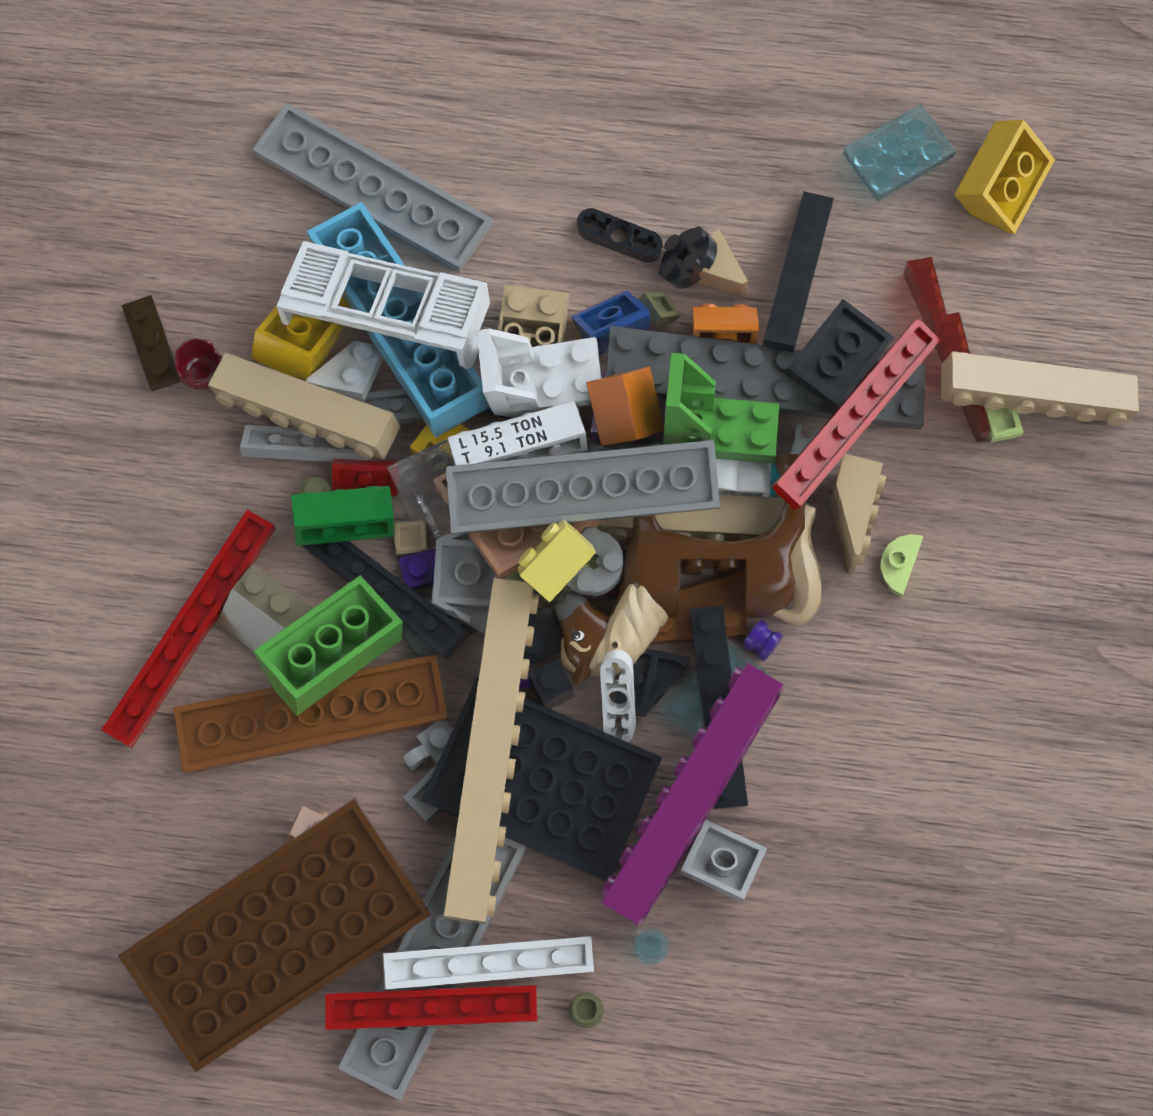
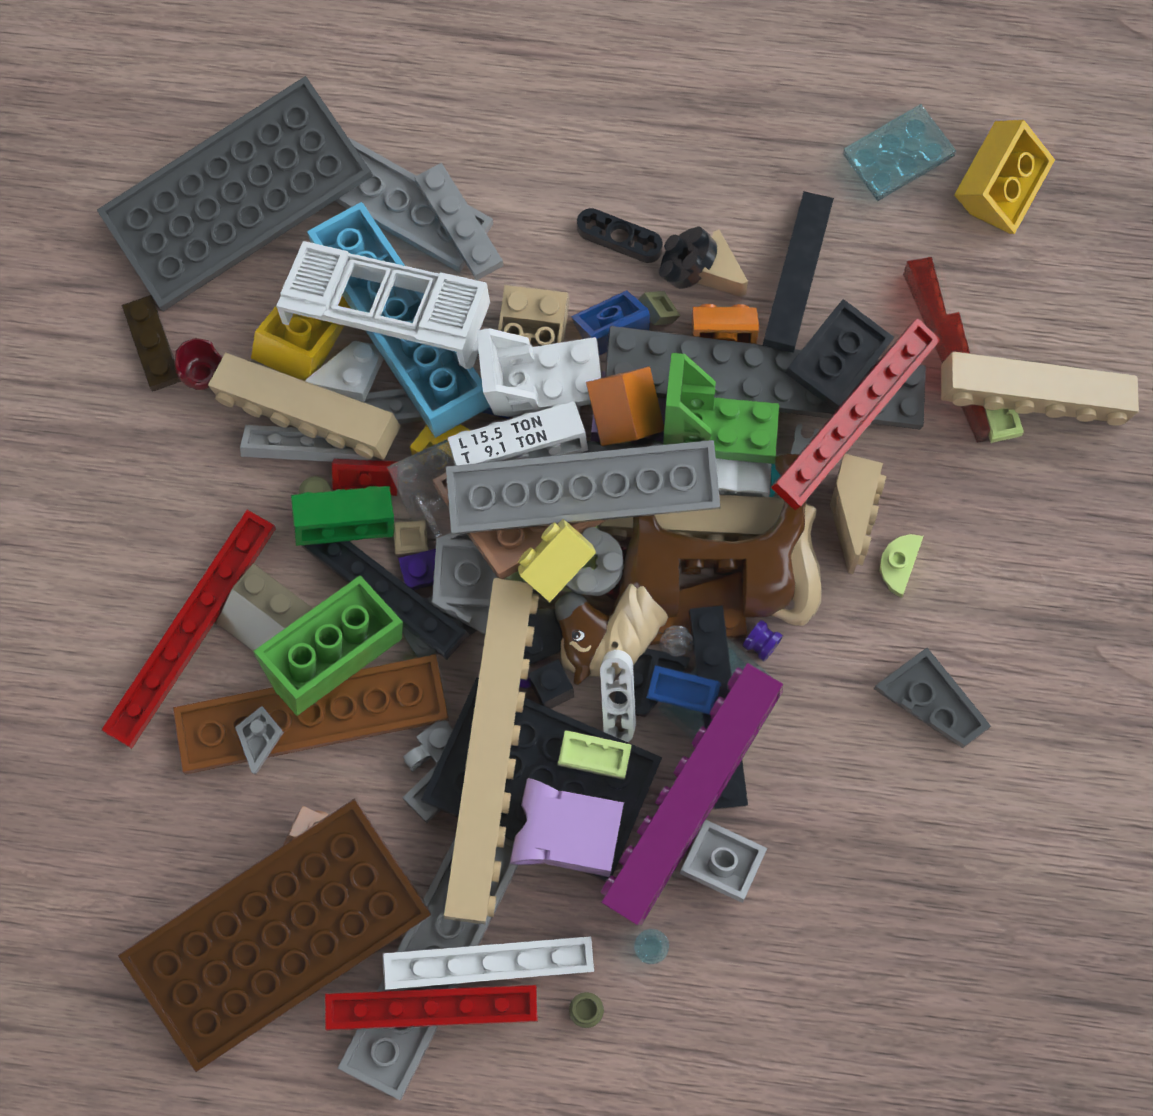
none -> dark grey plate [97,76,373,311]
none -> light grey piece [235,706,284,774]
none -> light grey plate [414,163,504,280]
none -> lavender piece [510,778,624,877]
none -> yellowish green plate [558,730,632,780]
none -> blue tile [646,665,721,715]
none -> clear plate [660,626,694,656]
none -> dark grey wing [874,647,991,748]

